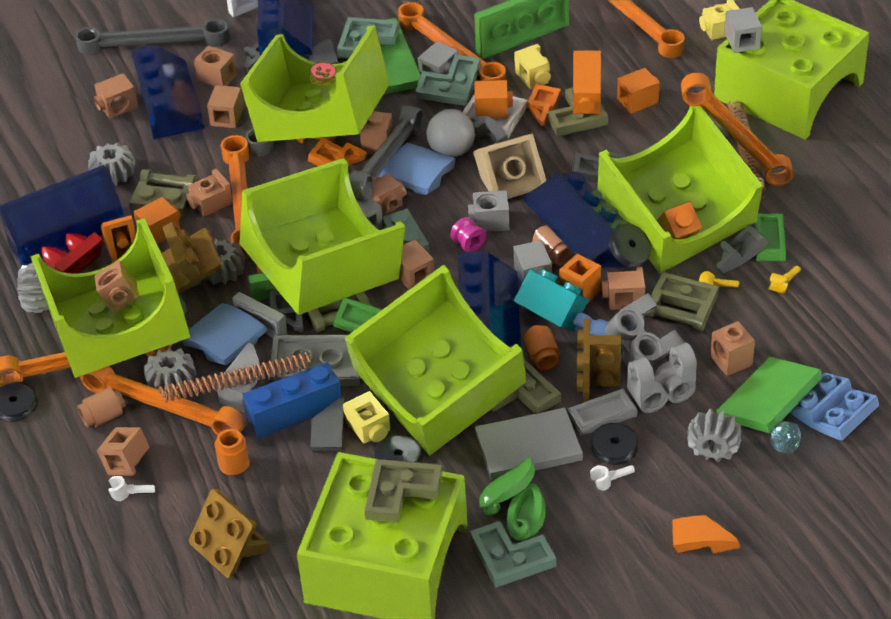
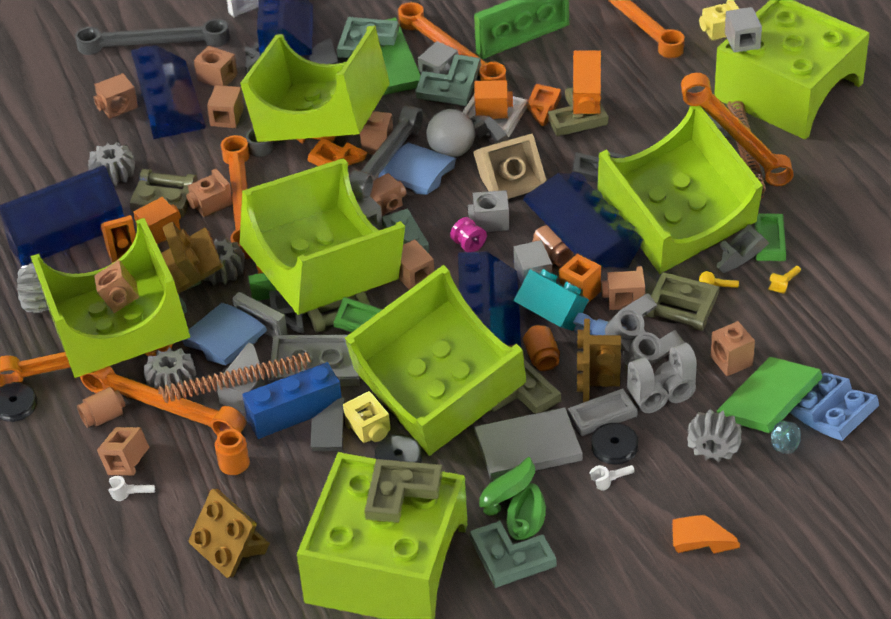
red tile [42,232,103,274] -> none
tile [310,62,337,87] -> none
light yellow brick [514,44,551,90] -> none
black piece [609,224,651,267] -> none
orange brick [617,68,661,113] -> none
orange brick [657,201,702,239] -> none

